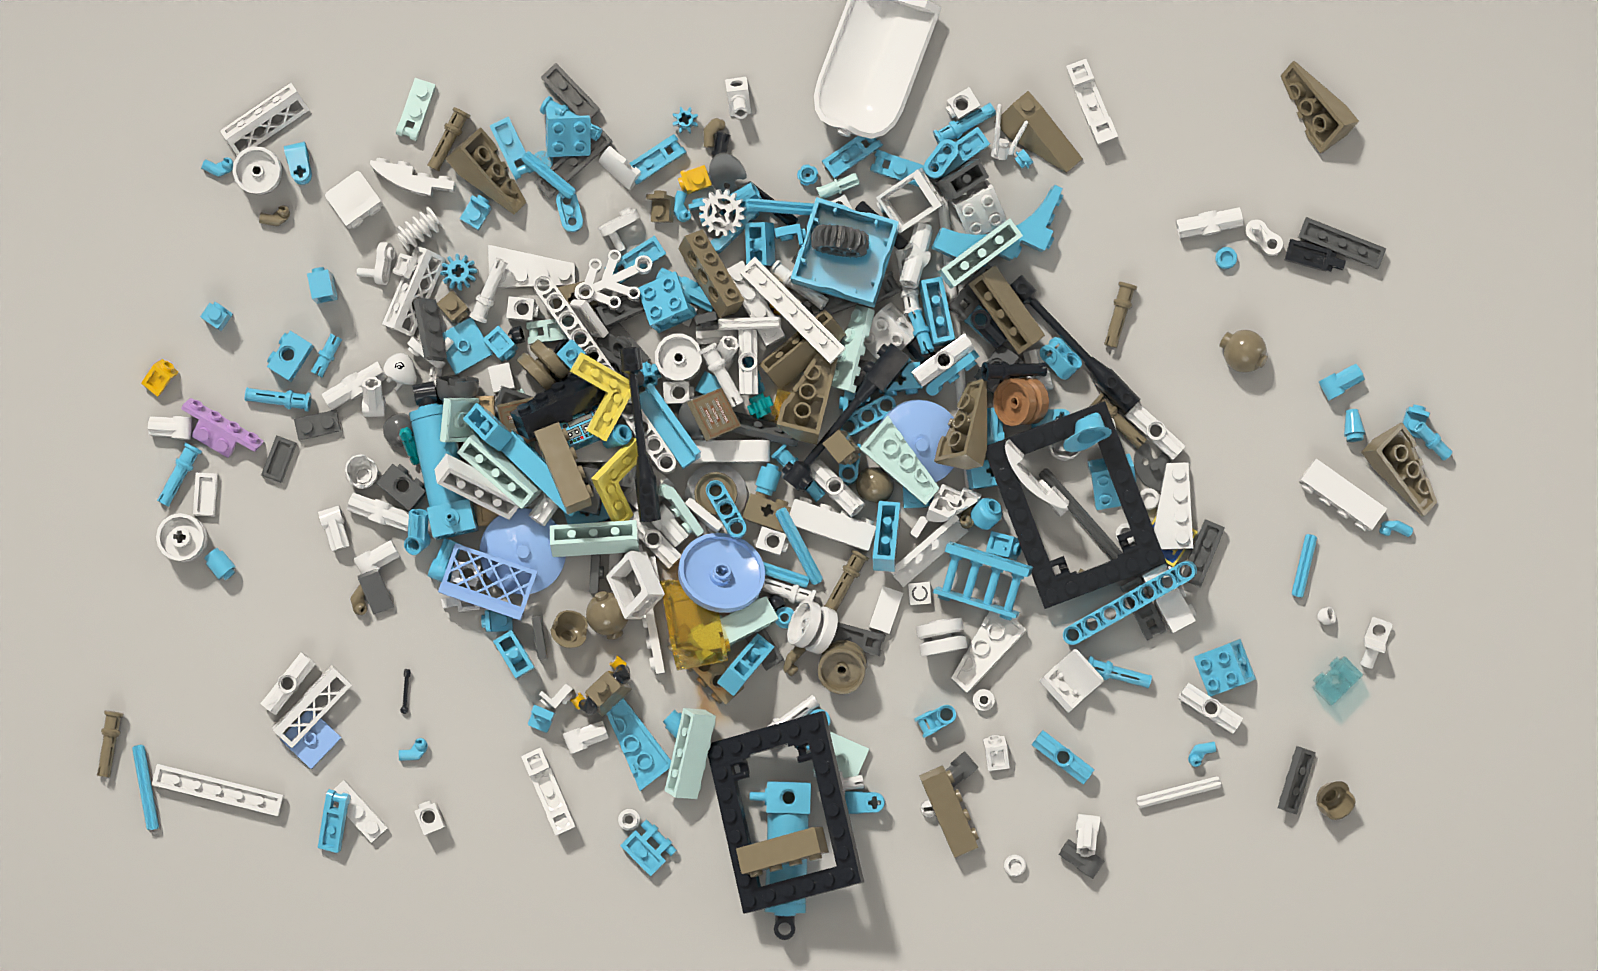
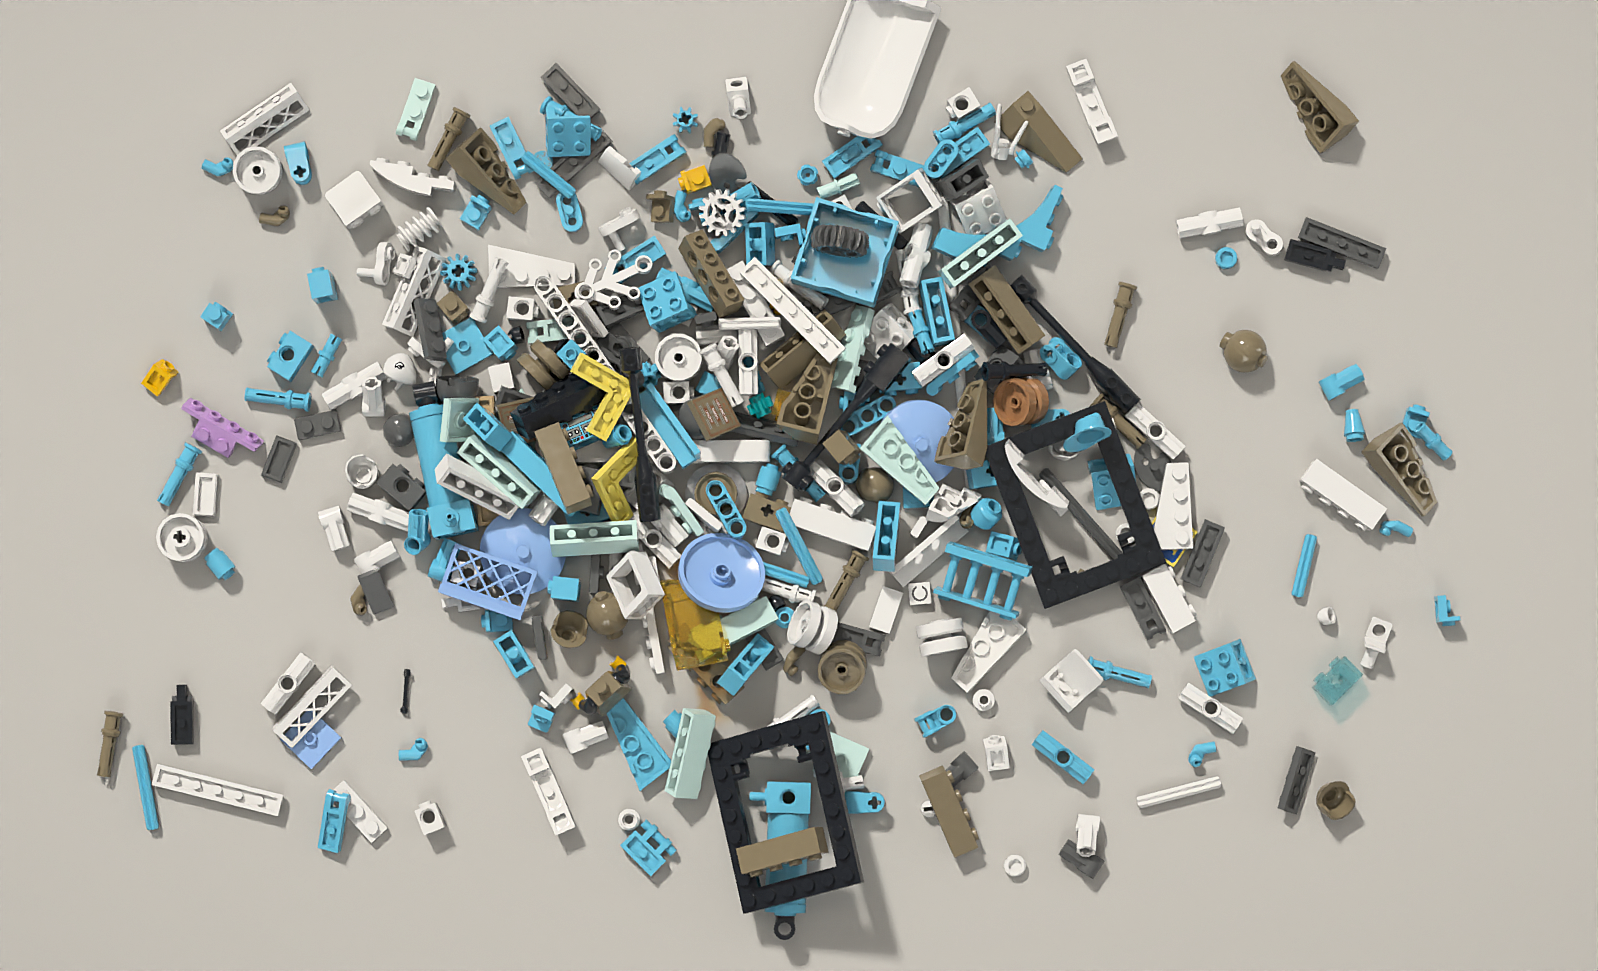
white piece [148,416,192,440] -> none
teal axle [399,427,420,465] -> none
medium azure beam [1063,561,1197,645] -> none
none -> black hinge [170,684,194,745]
none -> medium azure brick [547,576,581,602]
none -> medium azure bracket [1434,595,1461,626]

